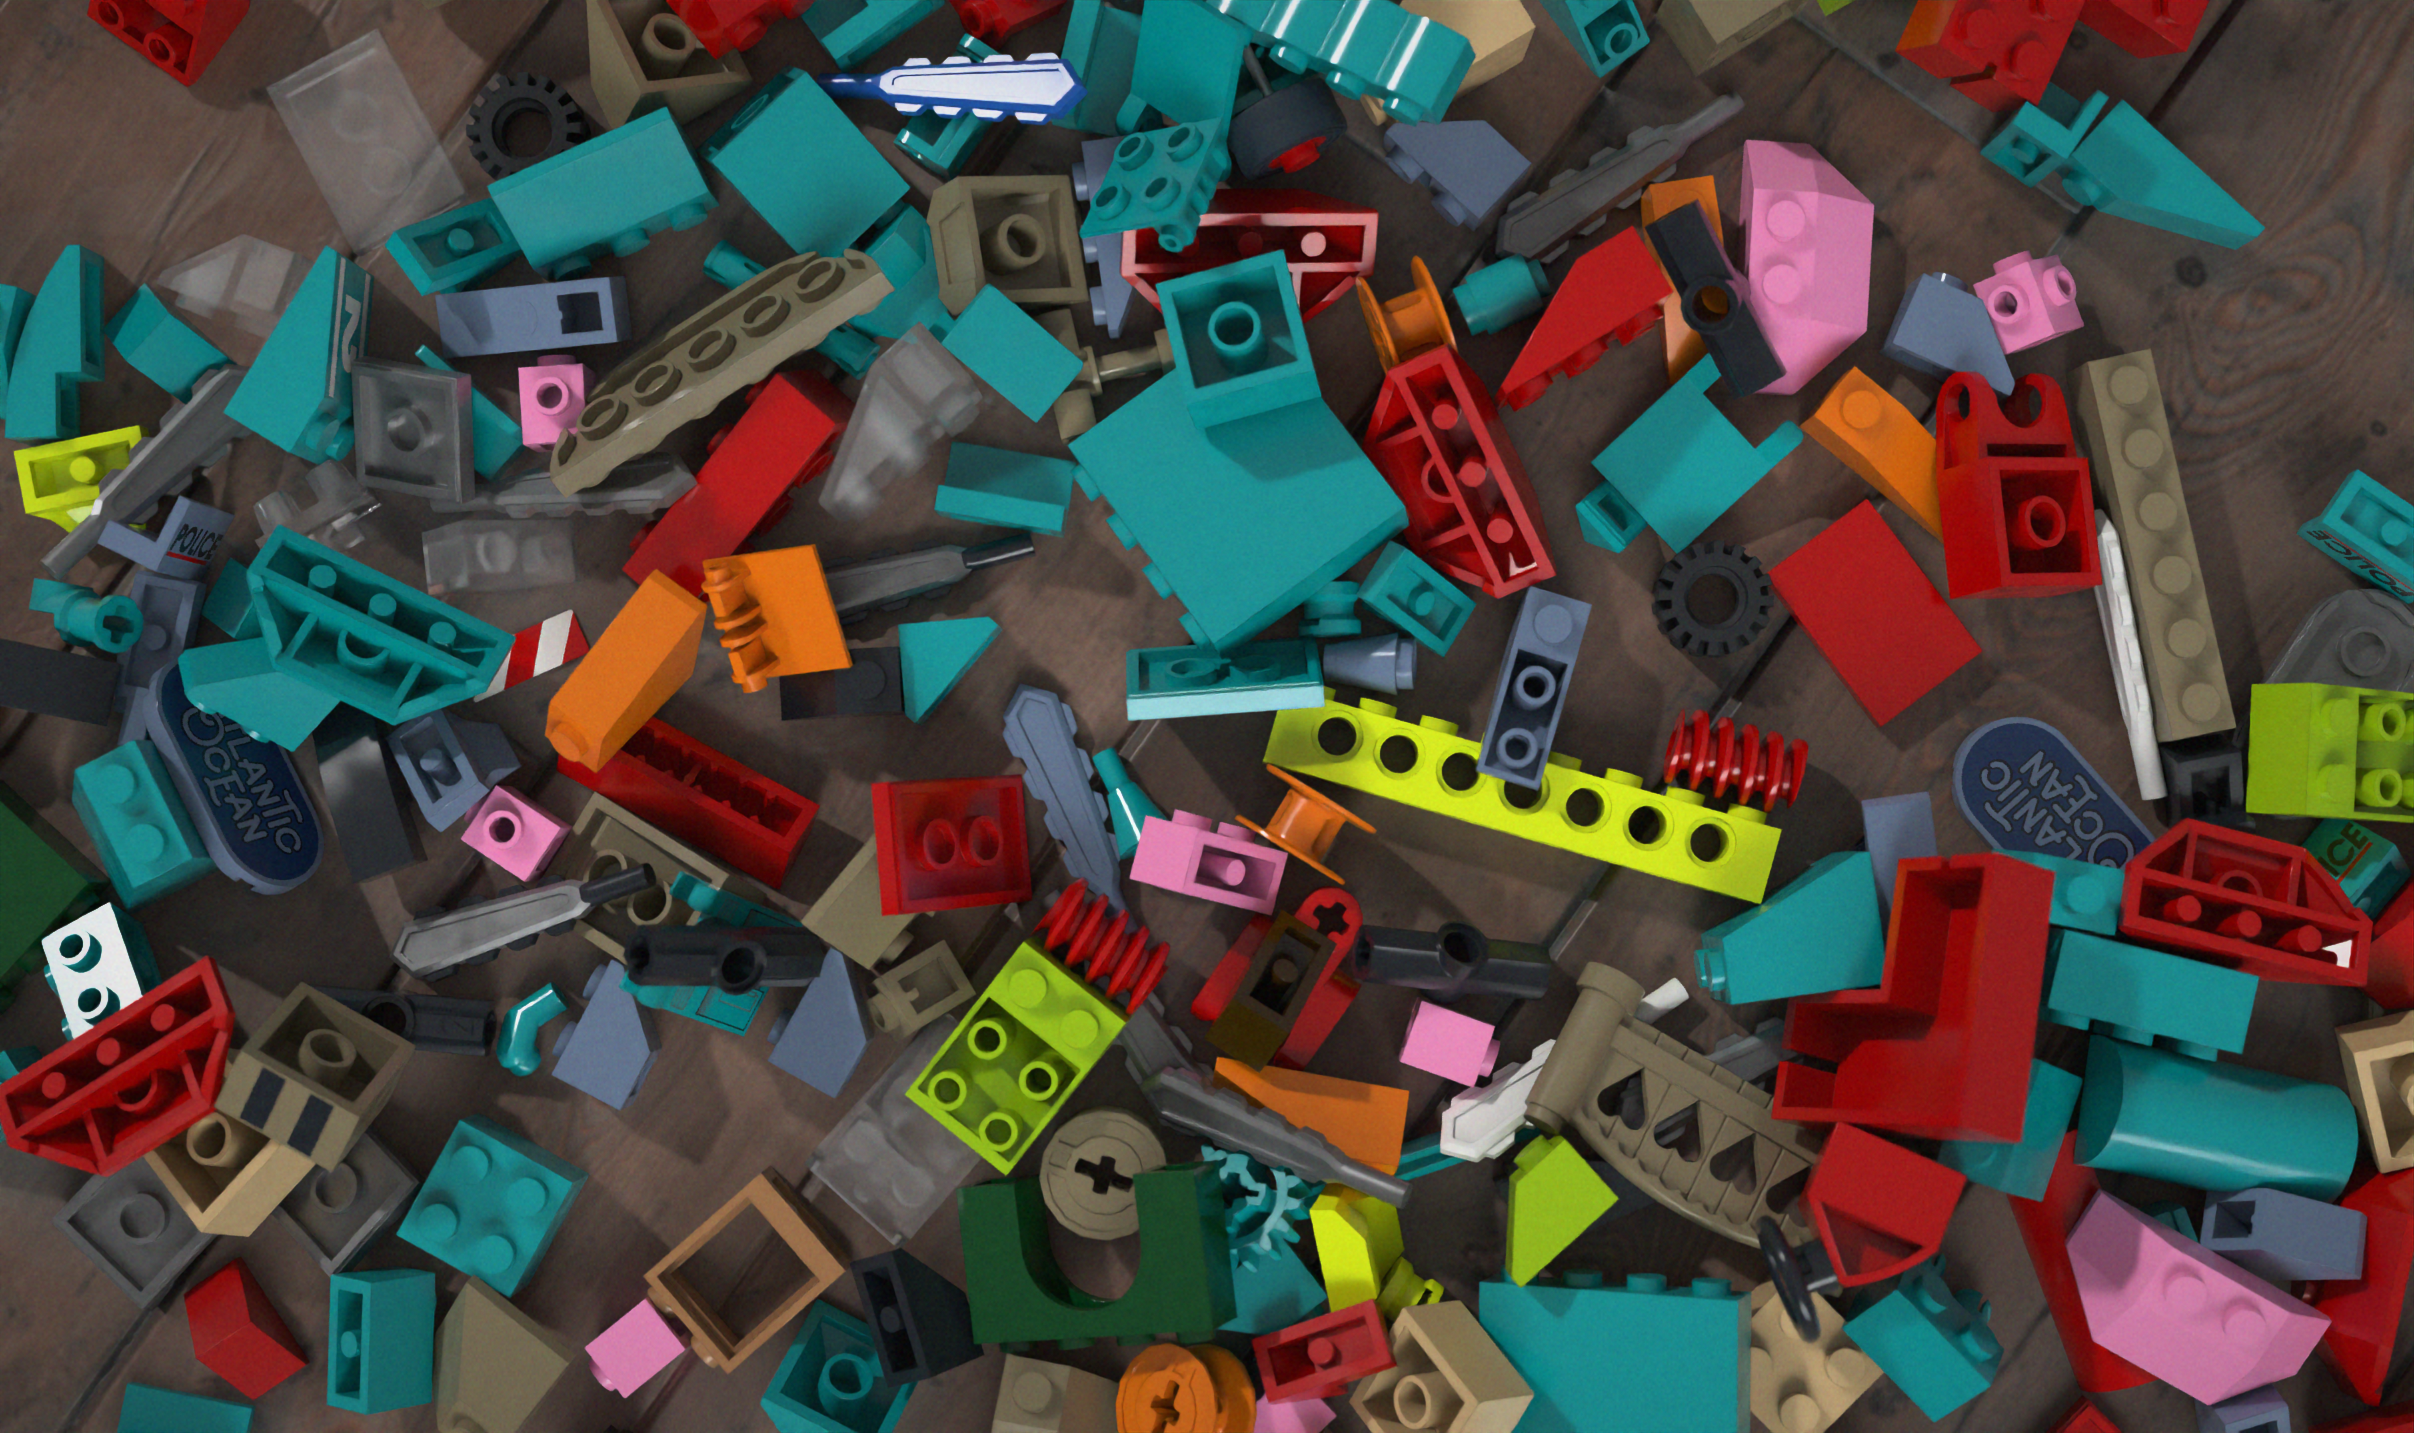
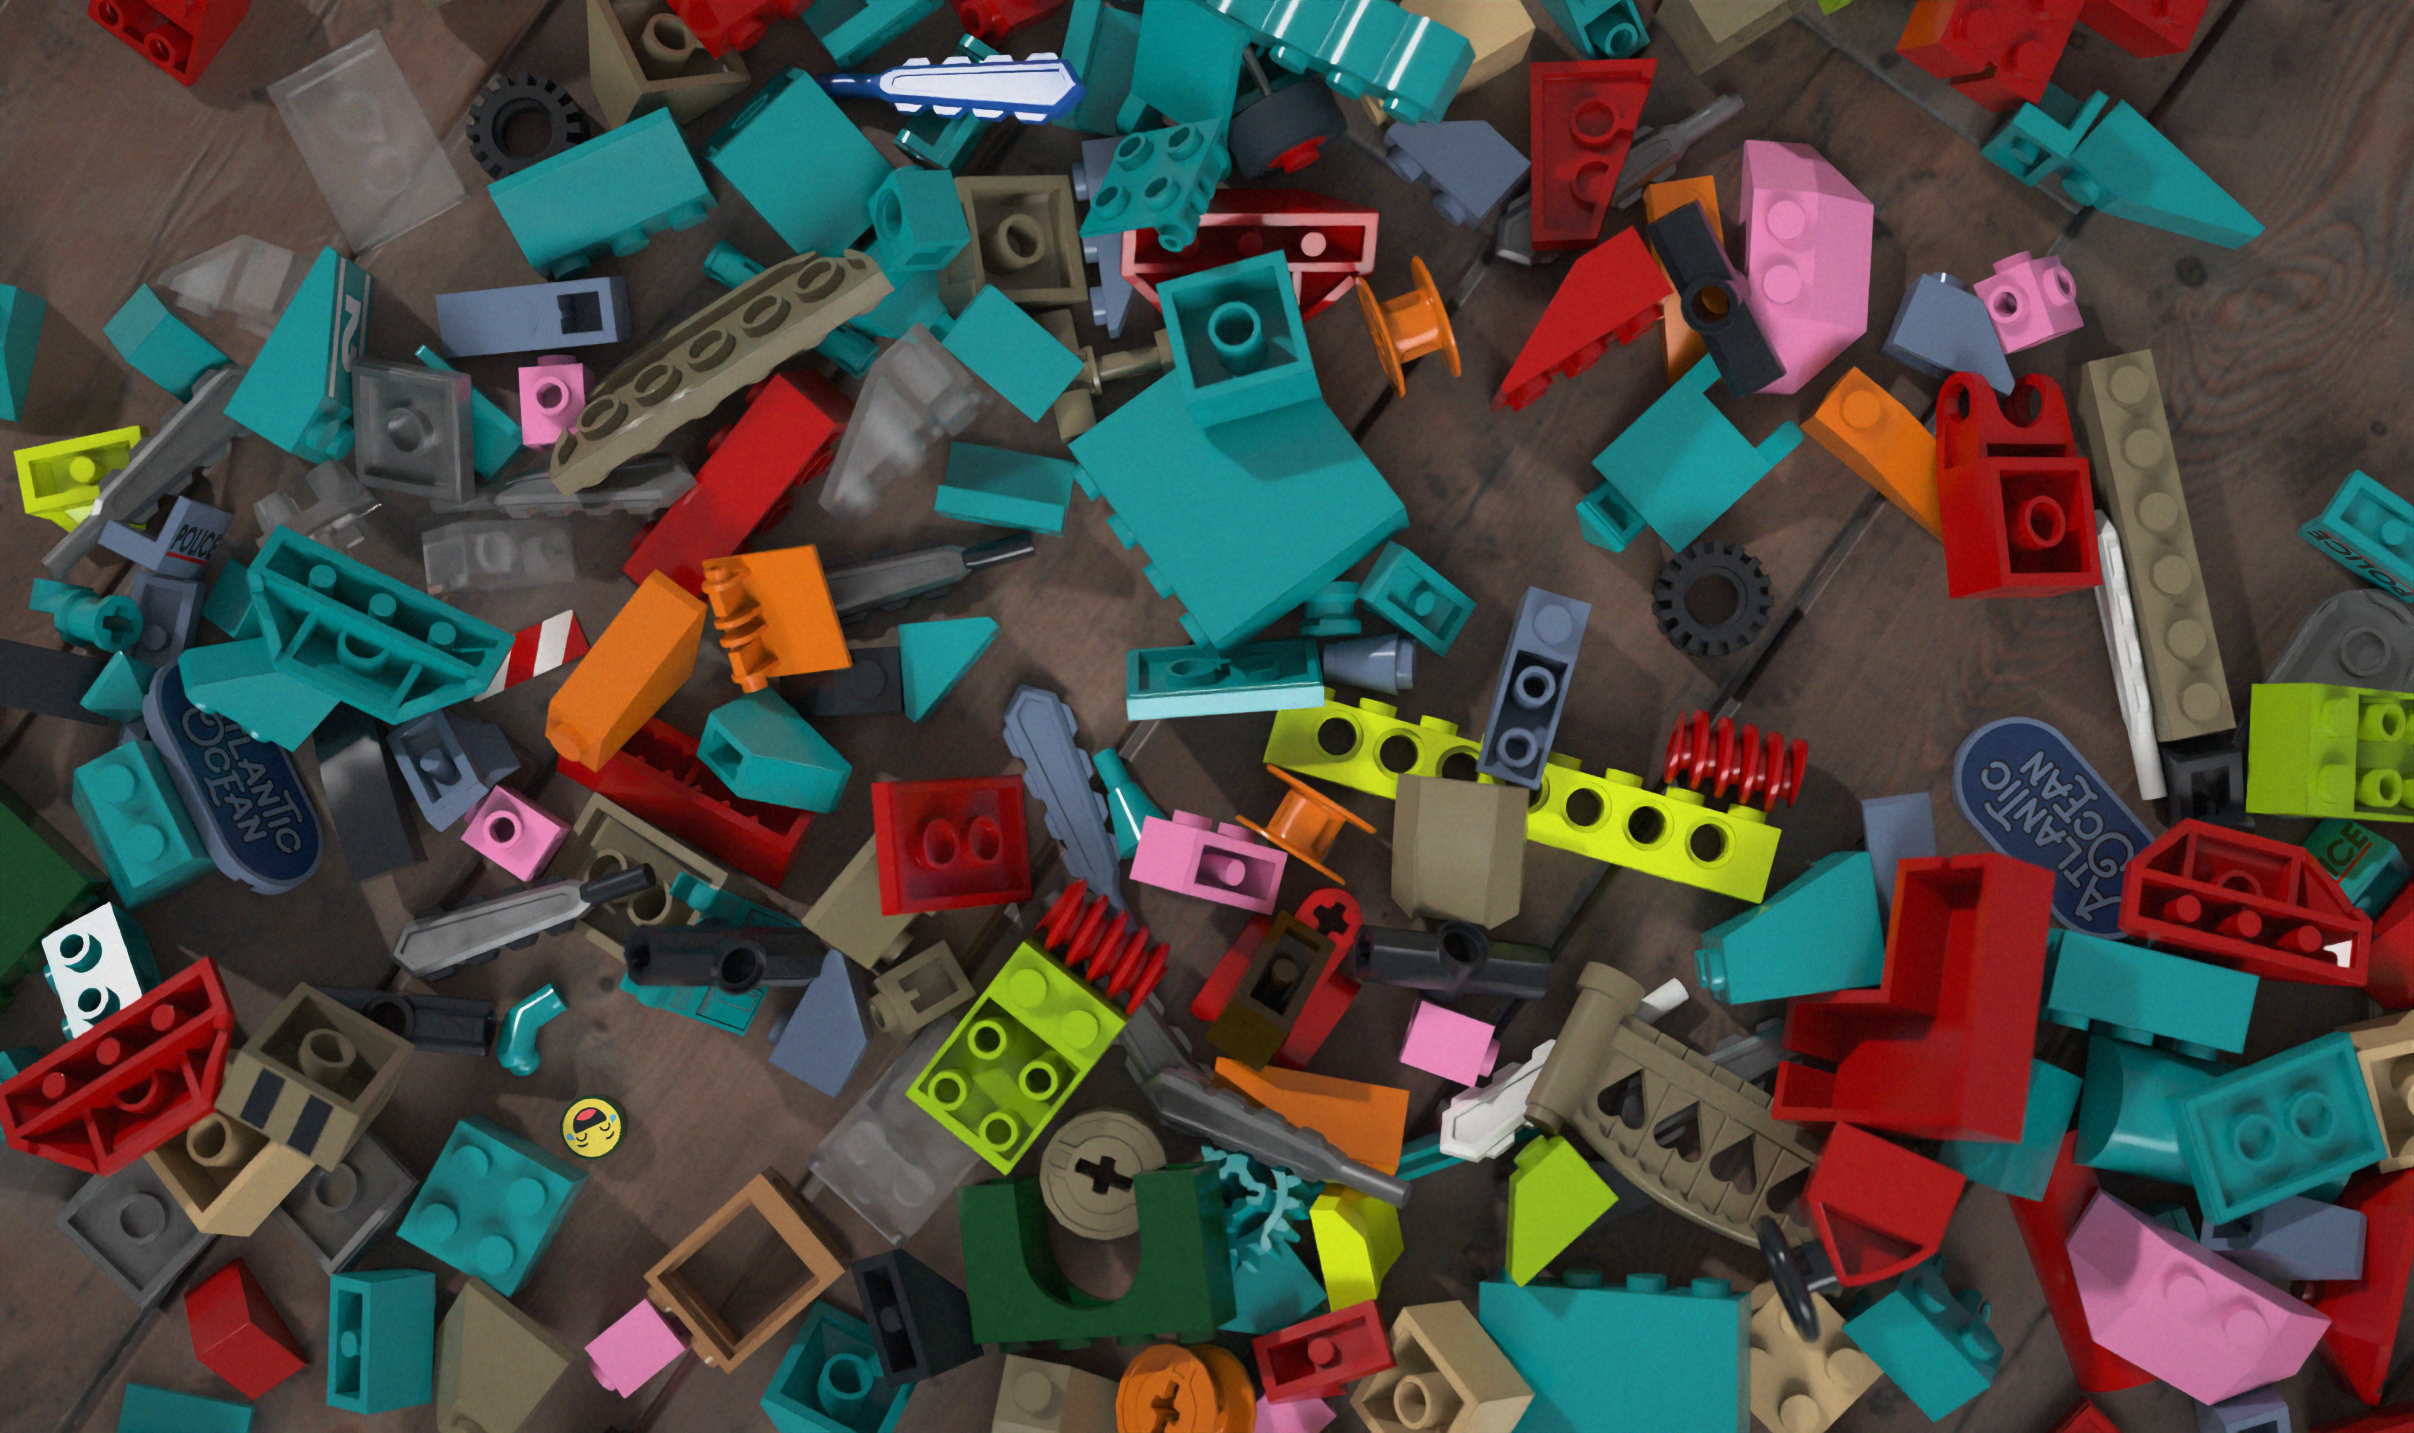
teal slope [5,245,105,446] -> none
teal slope [385,197,523,297] -> none
sand blue slope [551,959,662,1110] -> none
red wedge [1361,343,1557,599] -> none
neon yellow wheel [1376,1256,1444,1322] -> none
teal brick [1452,252,1552,336] -> none
red tile [1764,499,1982,728] -> none
teal torso [1991,849,2125,935] -> none
none -> teal slope [80,650,159,724]
none -> tile [560,1094,628,1160]
none -> teal slope [696,685,853,814]
none -> teal brick [867,165,971,272]
none -> dark tan slope [1391,773,1529,930]
none -> red wing [1530,58,1658,251]
none -> teal tile [2167,1031,2388,1226]

